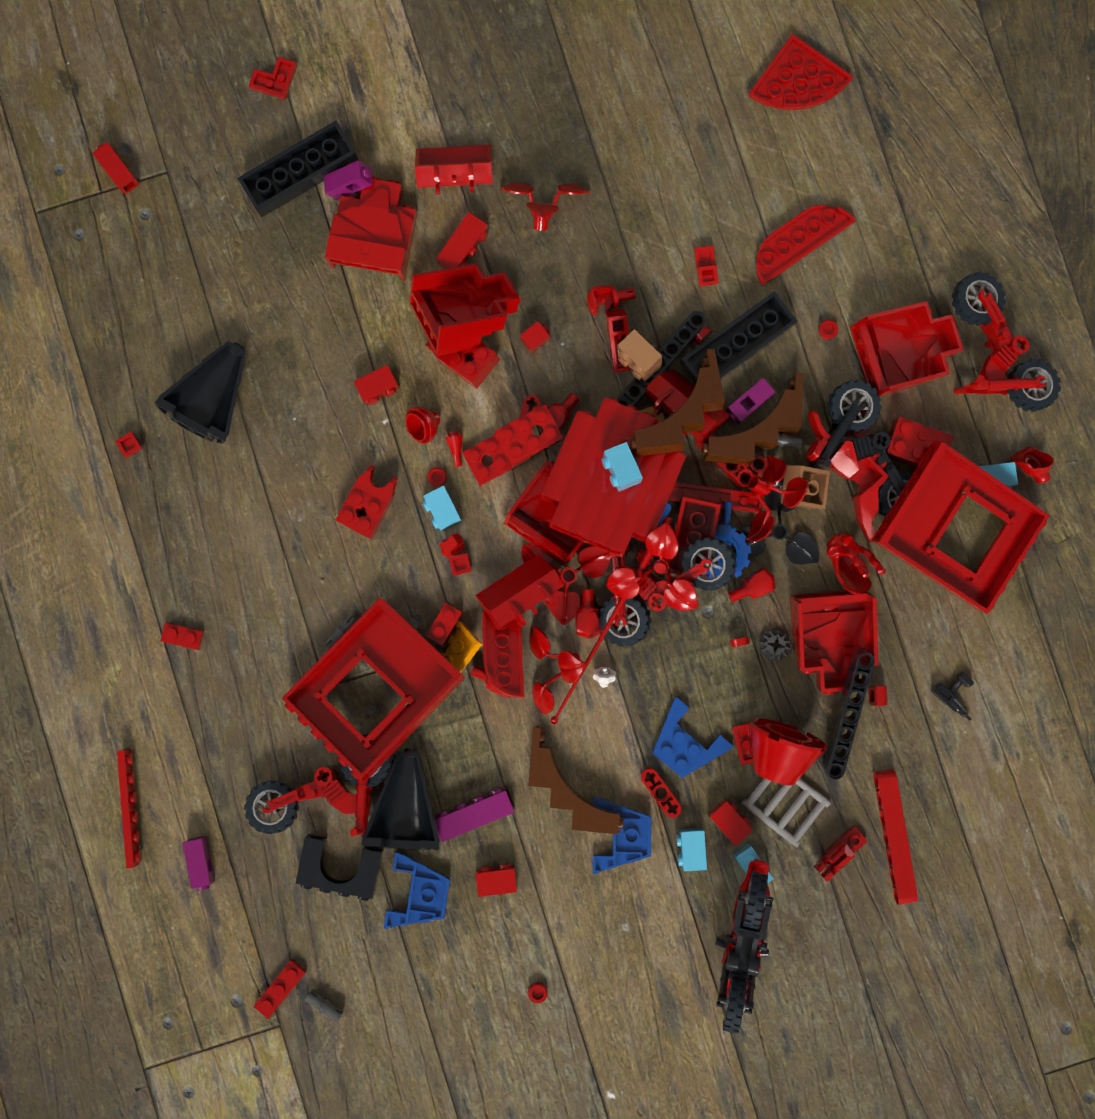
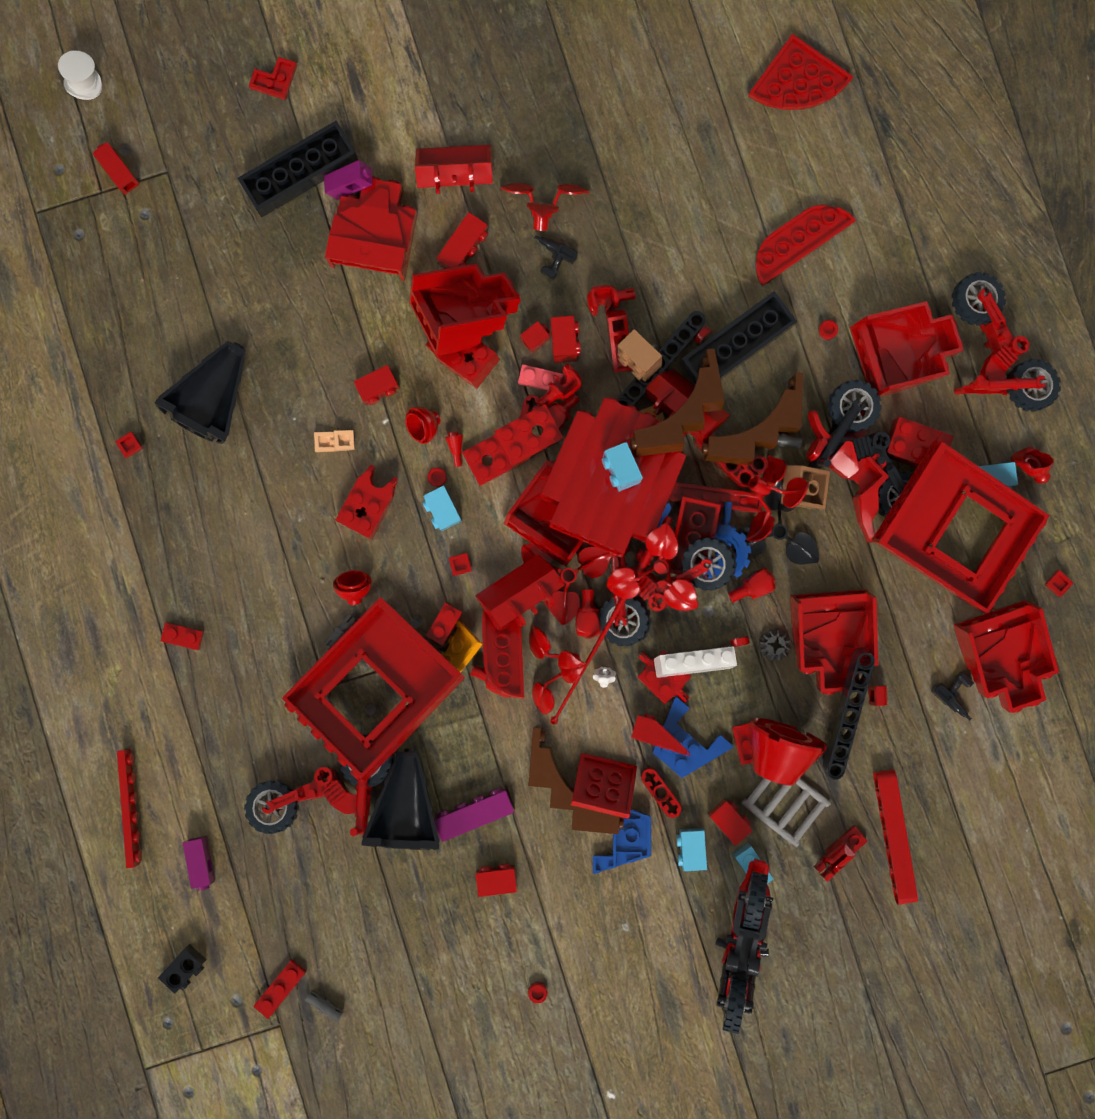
black arch [295,834,384,901] -> none
blue wing [384,851,451,929] -> none
red piece [439,533,465,558] -> none
red slope [694,245,718,286] -> none
magenta brick [726,378,775,424] -> none
red hair [826,533,886,595] -> none
none -> white hat [58,51,102,100]
none -> black brick [158,944,207,994]
none -> light nougat slope [314,430,354,452]
none -> red piece [333,570,372,605]
none -> coral hinge [518,364,564,391]
none -> black piece [534,235,578,280]
none -> red piece [537,364,582,407]
none -> red brick [551,316,580,364]
none -> red plate [571,753,637,819]
none -> red slope [631,714,690,756]
none -> red plate [637,650,691,704]
none -> white brick [654,646,737,678]
none -> red panel [953,600,1059,713]
none -> red plate [1044,570,1073,597]

